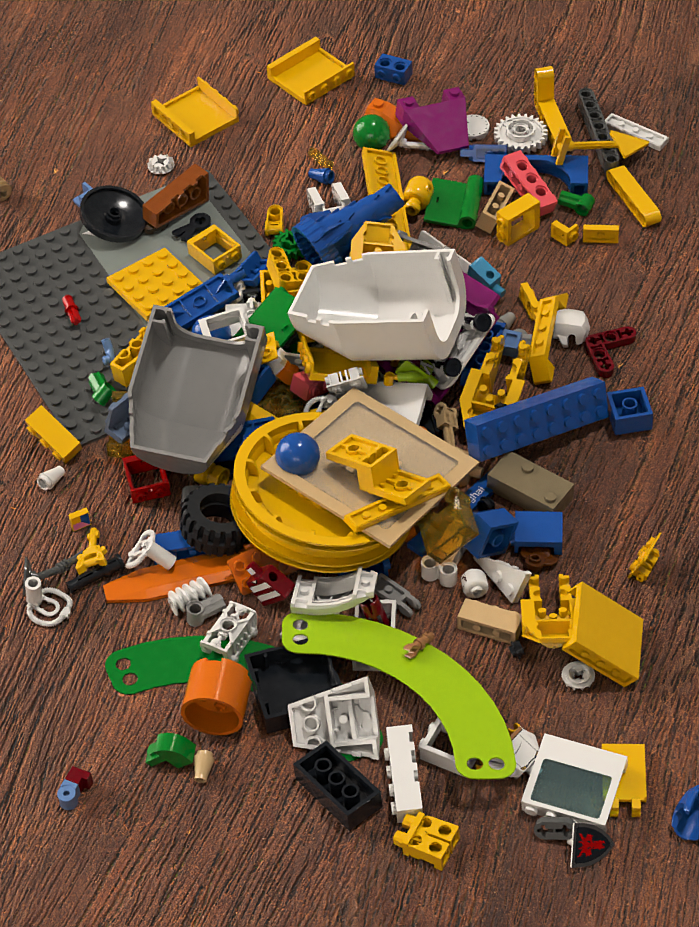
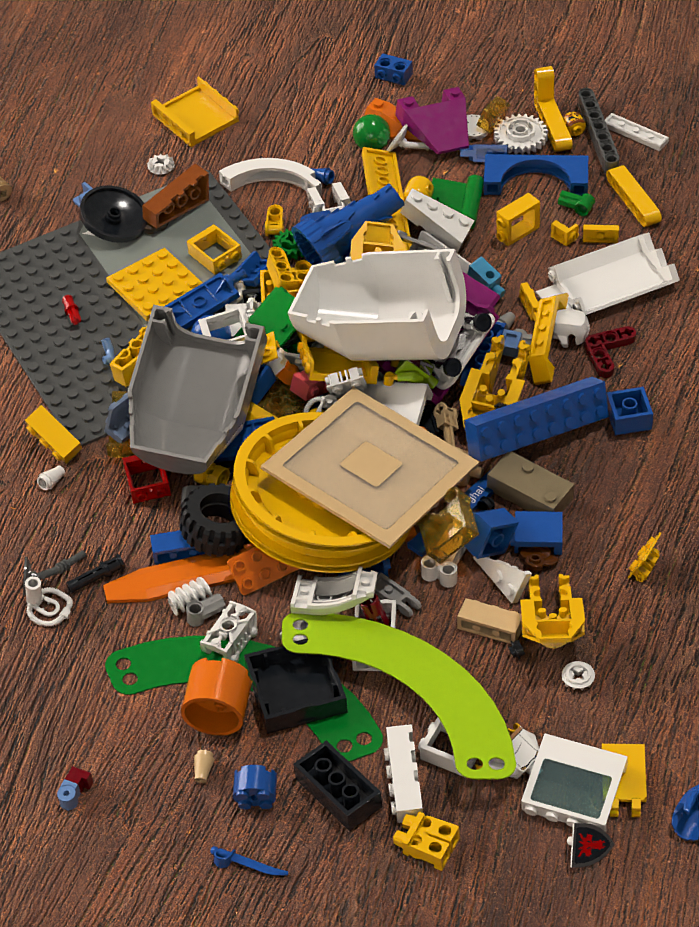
tile [68,508,91,532] -> none
yellow piece [75,527,107,575] -> none
green piece [88,371,117,406] -> none
white piece [125,530,176,570] -> none
green brick [145,733,196,769] -> none
black piece [172,213,211,242] -> none
dark red torso [246,561,295,606] -> none
yellow panel [267,37,355,105] -> none
blue piece [275,432,320,476] -> none
white wedge [288,676,380,760] -> none
clear yellow axle [308,147,334,170] -> none
yellow bracket [326,434,431,506] -> none
yellow tile [344,473,451,533] -> none
medium nougat piece [403,631,435,659] -> none
white head [461,569,489,598] -> none
tan brick [475,180,515,234] -> none
coral brick [500,150,558,217] -> none
dark grey beam [534,817,576,840] -> none
yellow piece [550,127,649,165] -> none
yellow panel [562,582,643,687] -> none
none -> blue sword [210,846,288,875]
none -> white arch [219,158,322,197]
none -> blue brick [233,765,277,809]
none -> white wedge [400,188,475,253]
none -> clear yellow brick [476,96,511,134]
none -> white panel [535,233,680,315]
none -> yellow head [563,112,586,136]

